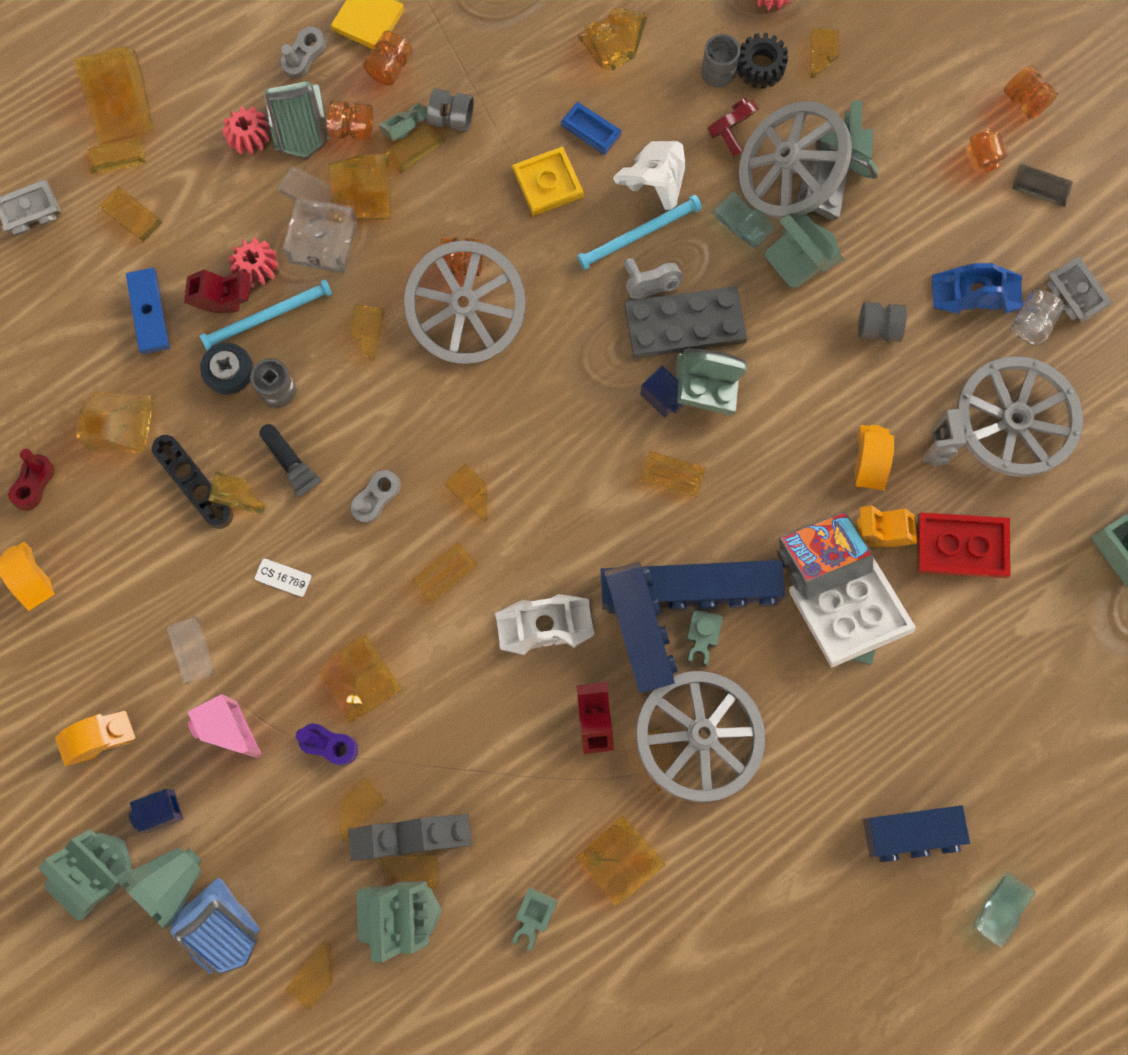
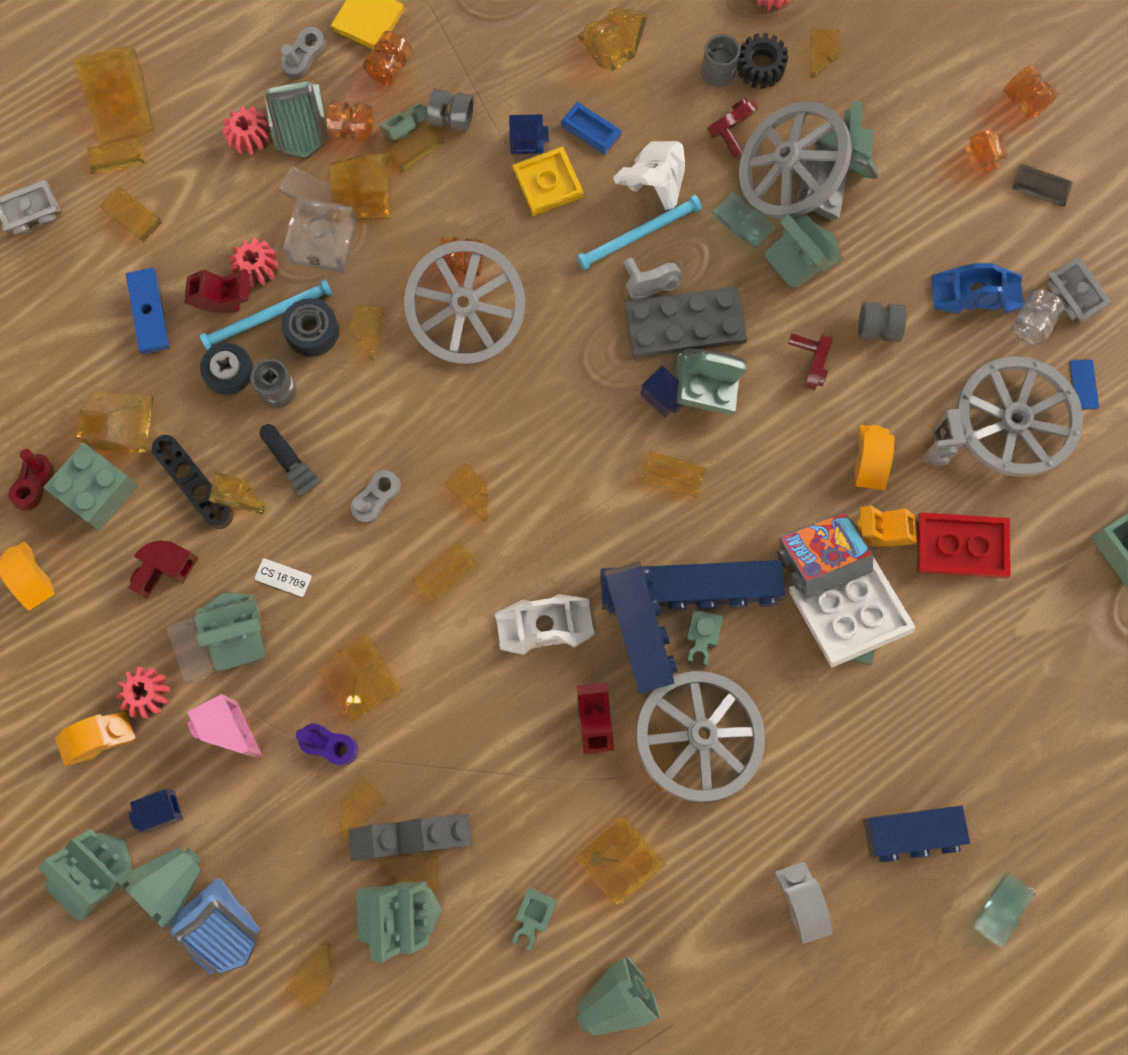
none -> sand green brick [43,442,139,531]
none -> coral gear [115,667,171,719]
none -> dark red brick [128,540,198,599]
none -> sand green piece [194,592,265,671]
none -> wheel [282,298,339,356]
none -> clear blue brick [509,114,549,154]
none -> sand green cone [576,956,661,1036]
none -> light grey brick [775,862,833,944]
none -> dark red piece [788,333,833,390]
none -> blue sticker [1070,360,1099,409]

